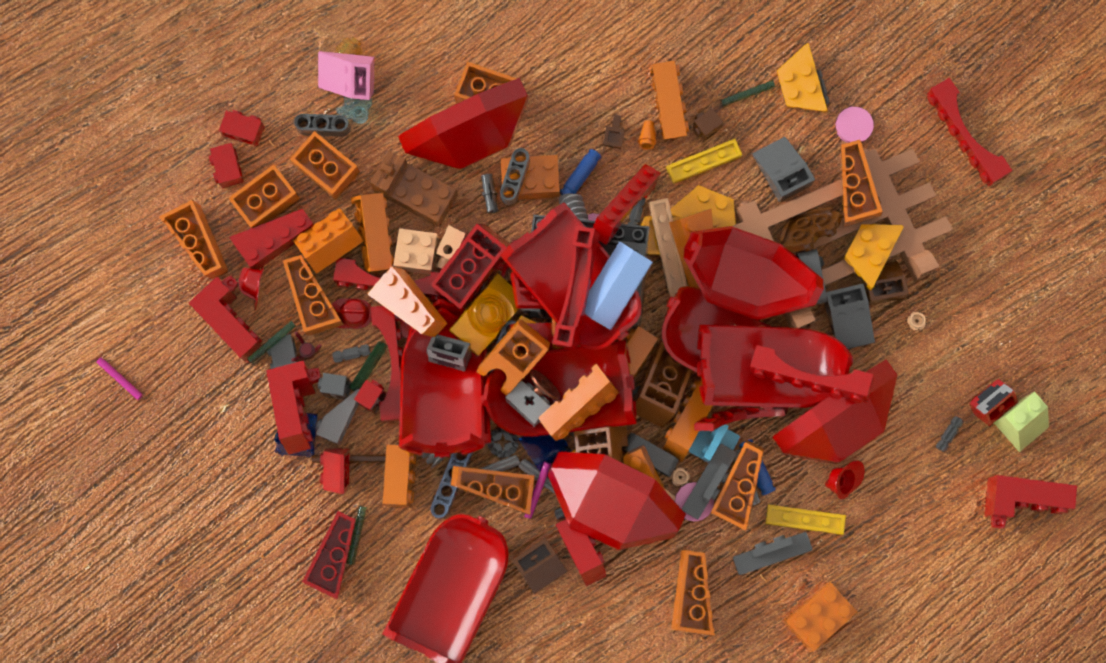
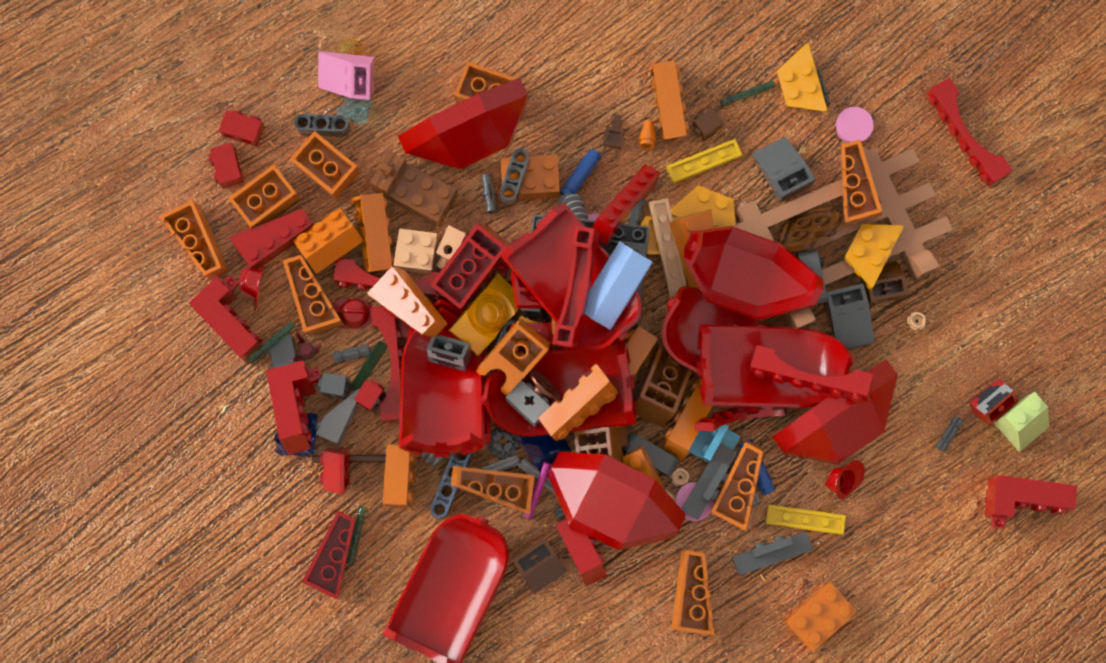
dark pink bar [96,357,143,400] -> none

